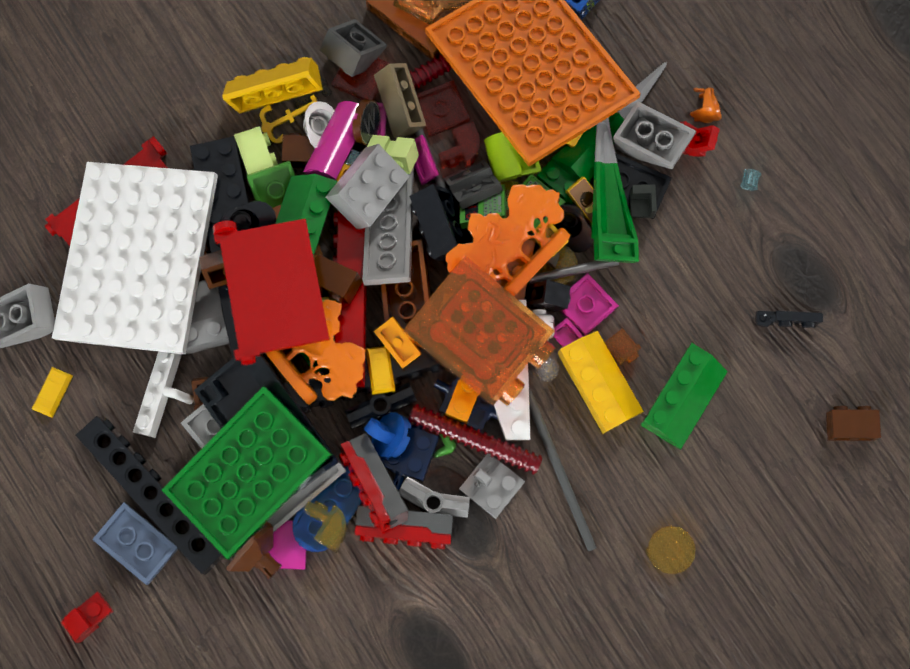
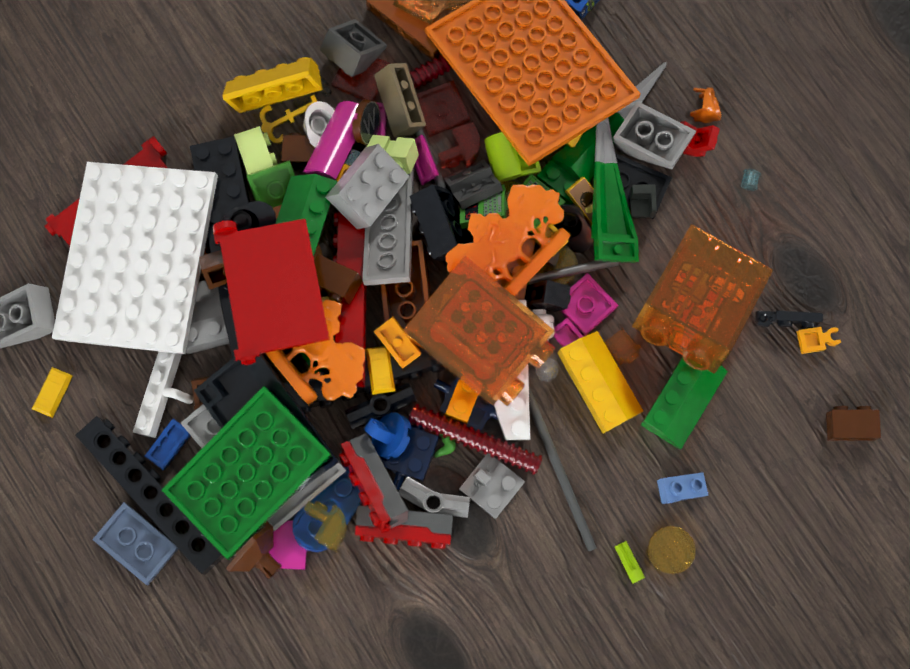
red brick [61,592,114,643] -> none
none -> blue plate [144,419,191,471]
none -> lime piece [615,541,645,584]
none -> clear orange brick [632,224,773,374]
none -> medium blue plate [657,472,708,504]
none -> light orange plate [797,327,841,354]

